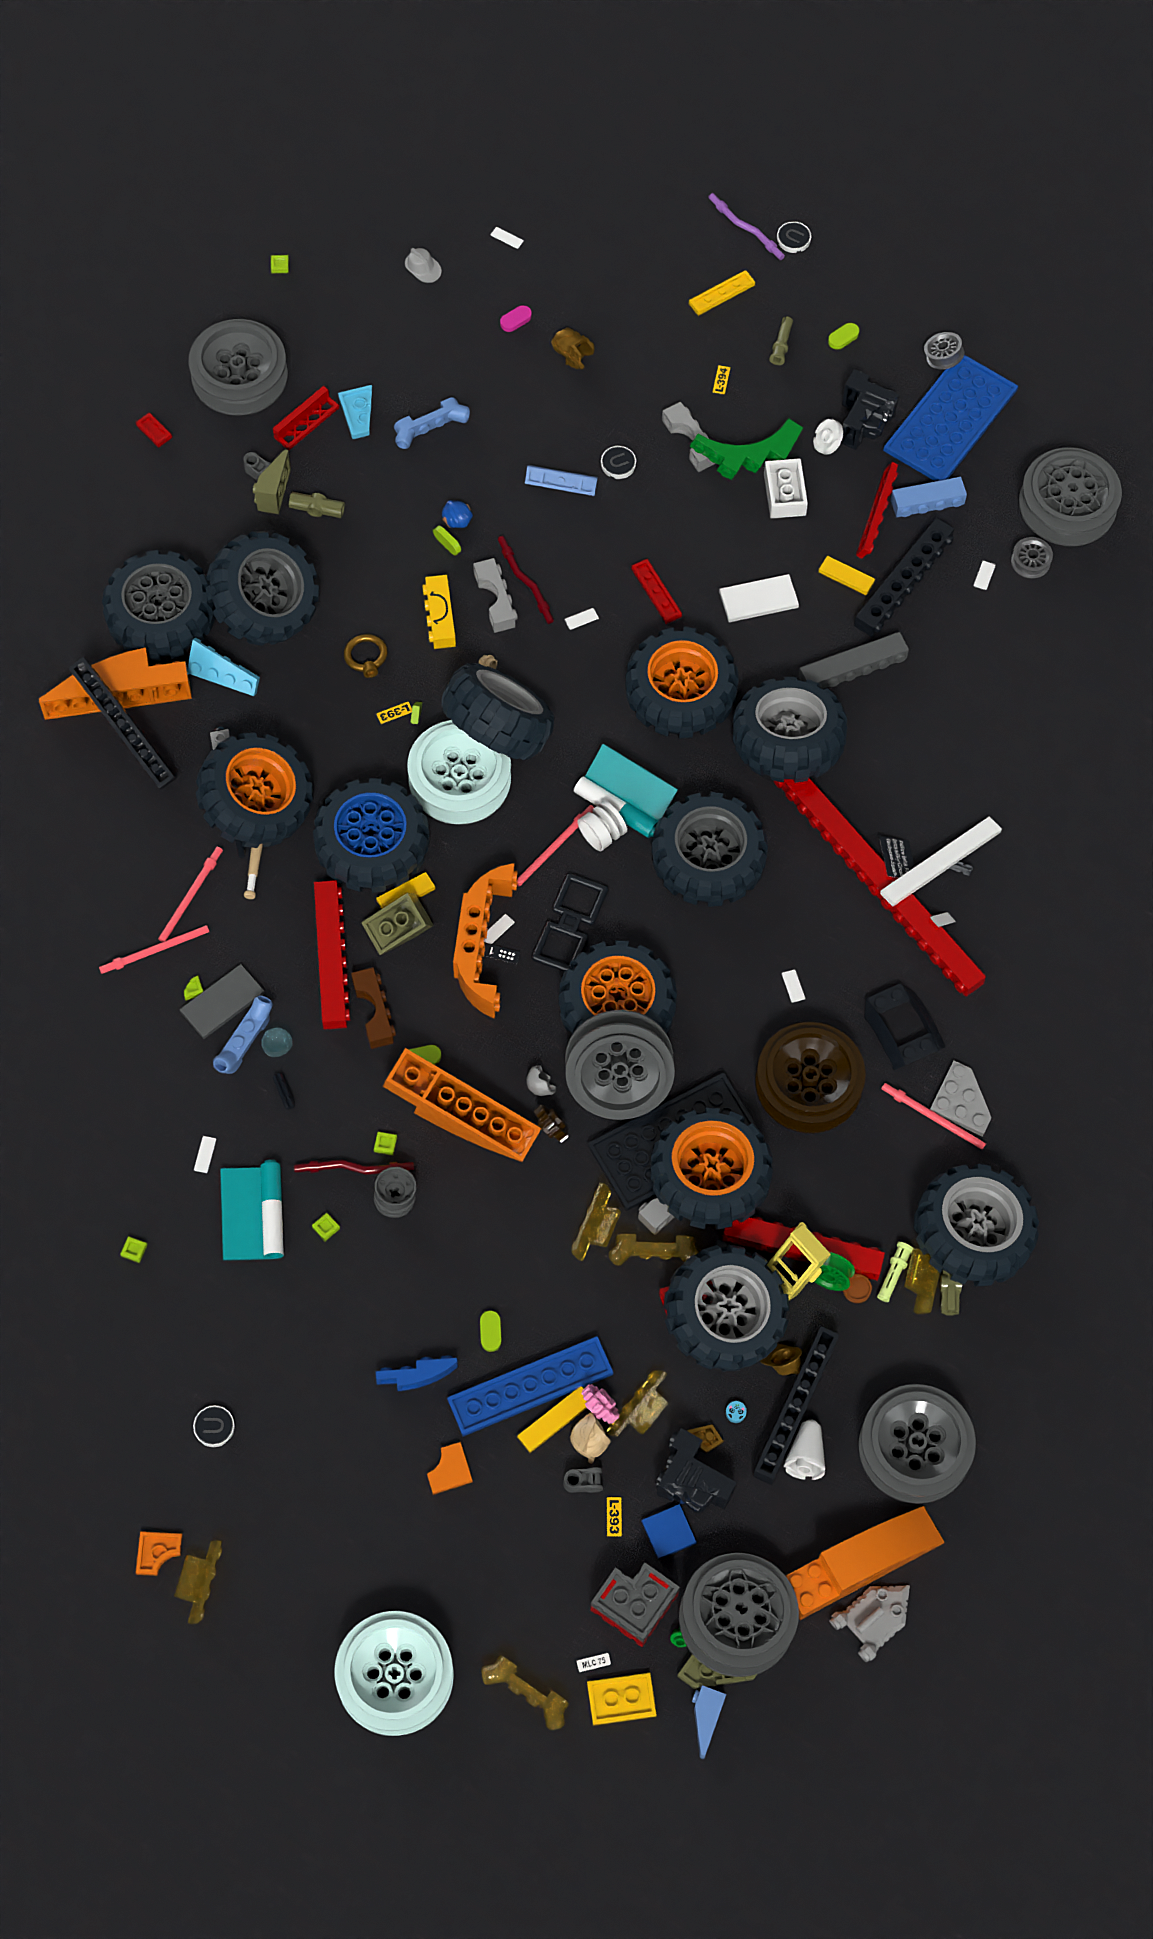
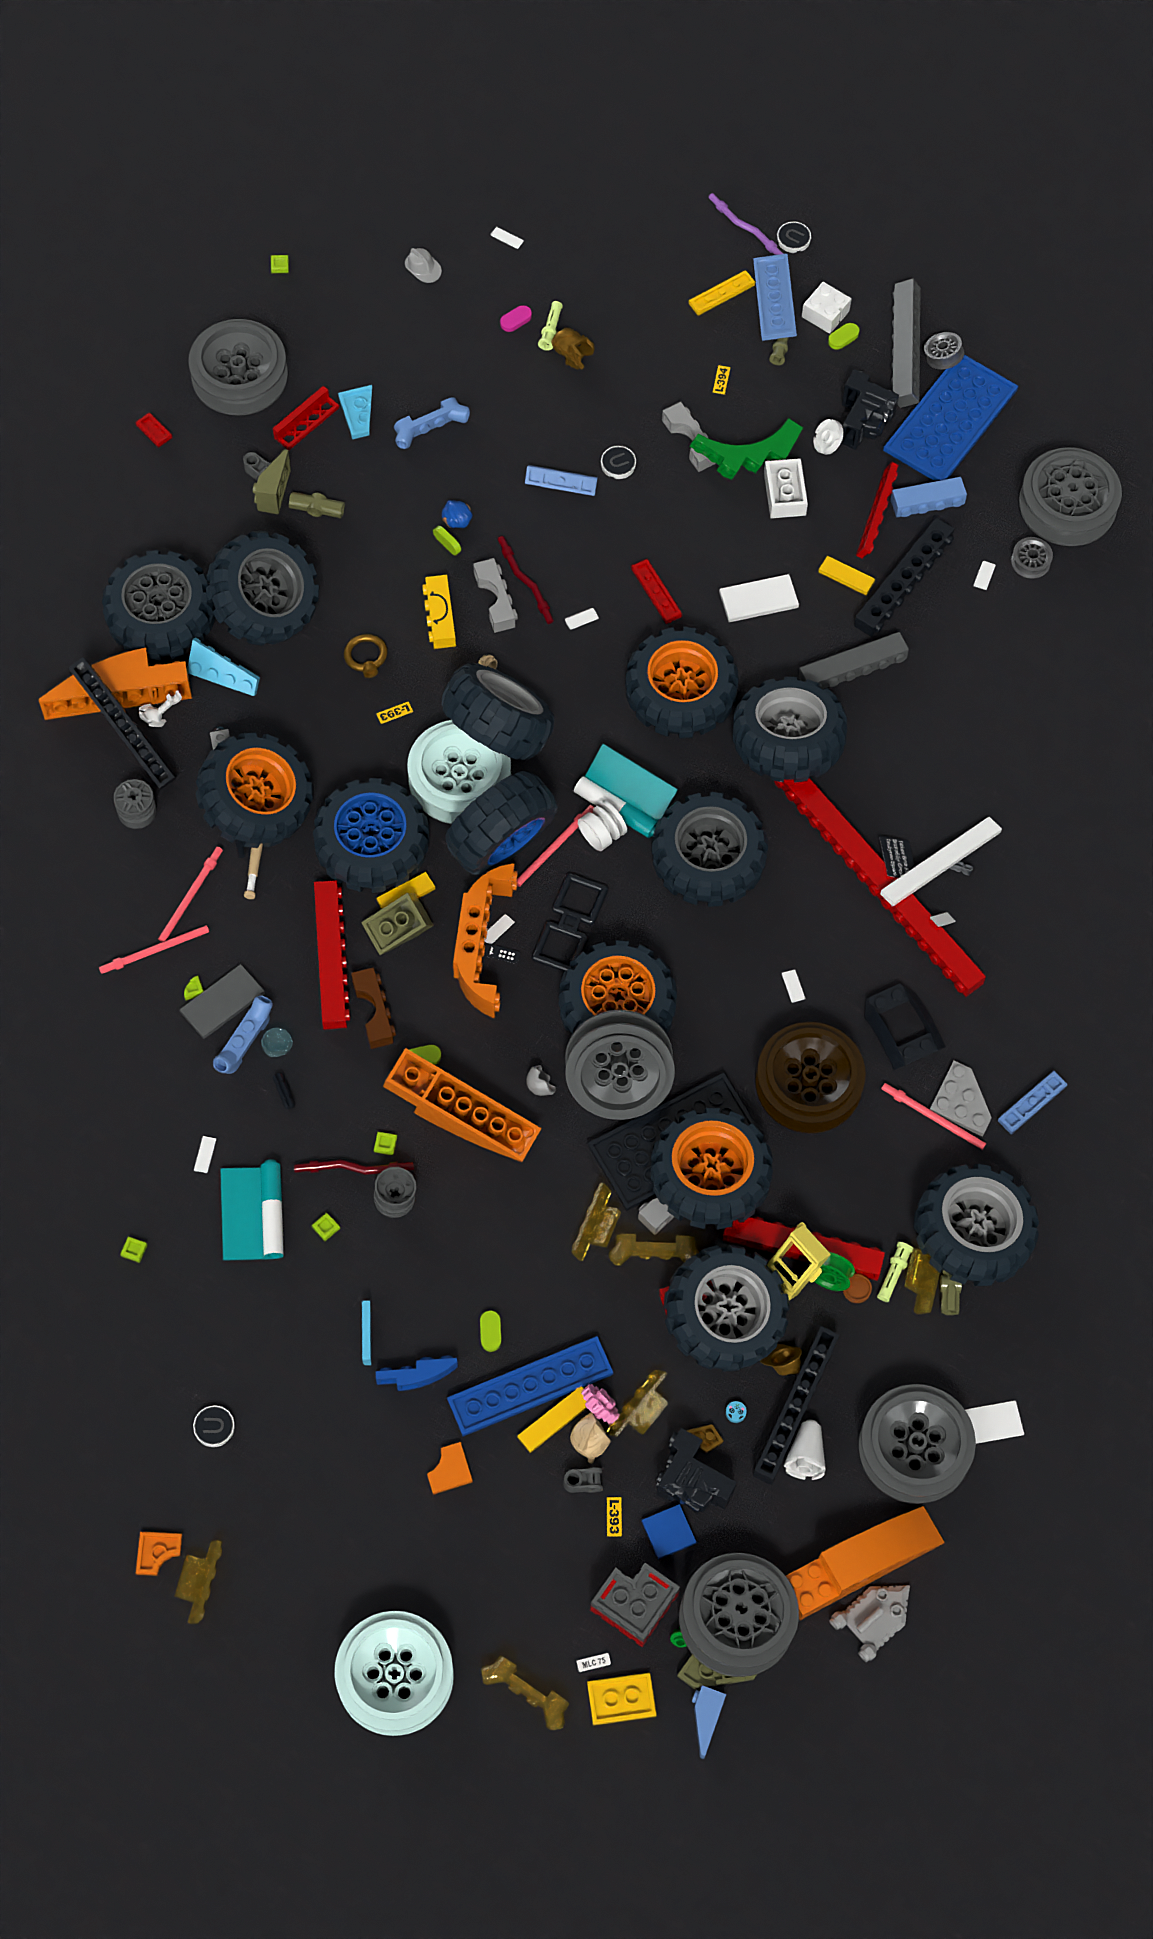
lime tile [411,702,422,724] -> none
dark brown gear [534,1104,569,1143] -> none
none -> dark grey wheel [114,779,157,829]
none -> white piece [139,690,182,727]
none -> medium azure tile [362,1301,372,1365]
none -> black wheel [446,771,558,875]
none -> yellowish green pin [538,301,563,350]
none -> medium blue plate [753,254,797,341]
none -> white piece [802,282,852,334]
none -> brick [891,278,921,408]
none -> white sticker [965,1401,1024,1444]
none -> medium blue plate [998,1071,1067,1134]

